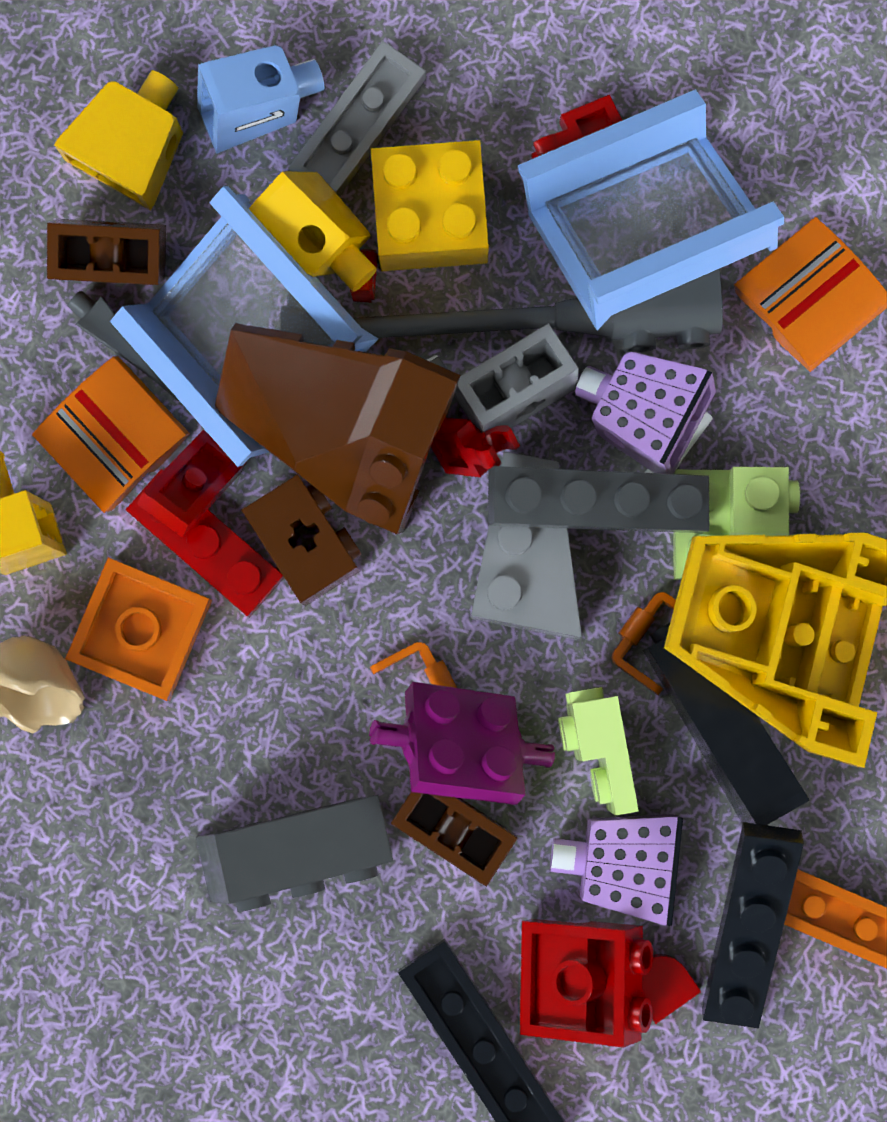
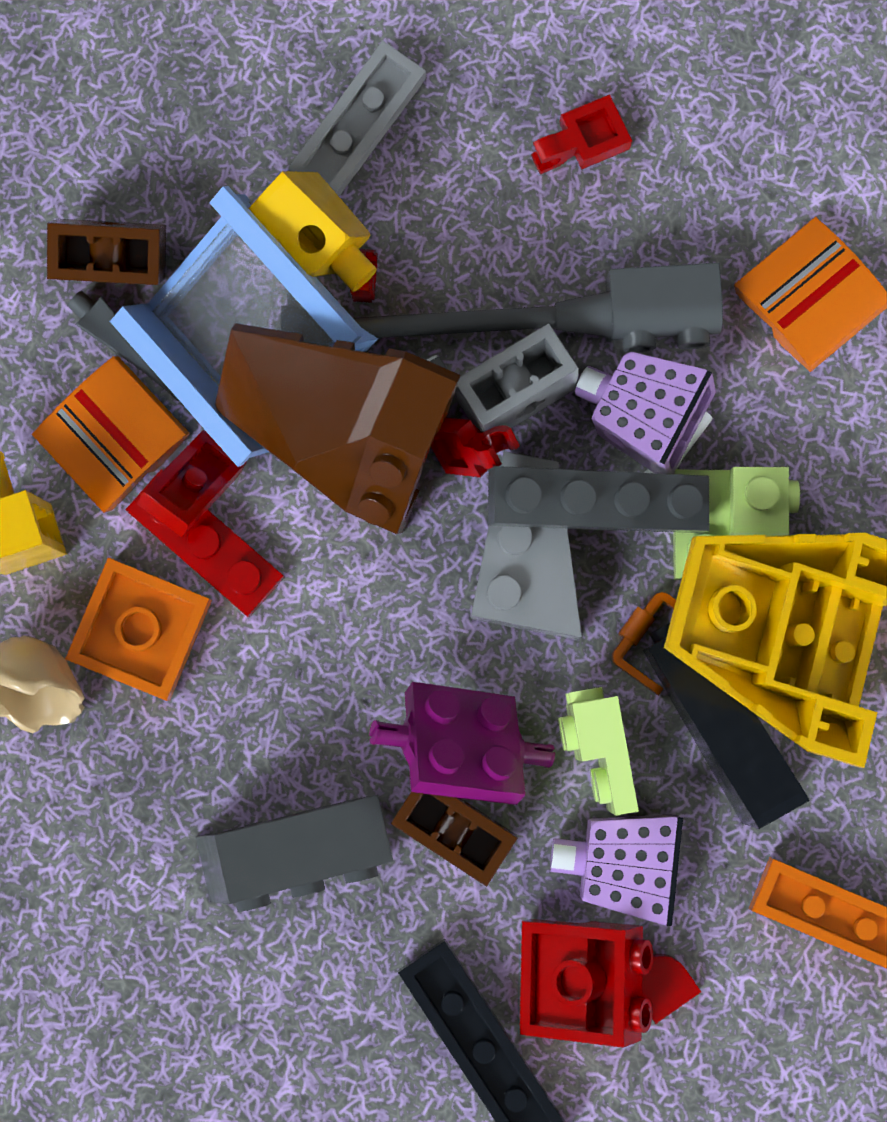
yellow torso [54,70,183,211] -> none
light blue torso [197,45,325,154] -> none
reddish brown brick [242,474,362,606] -> none
orange piece [370,642,457,688] -> none
yellow brick [371,140,489,272] -> none
piece [518,89,784,331] -> none
black plate [702,822,804,1029] -> none

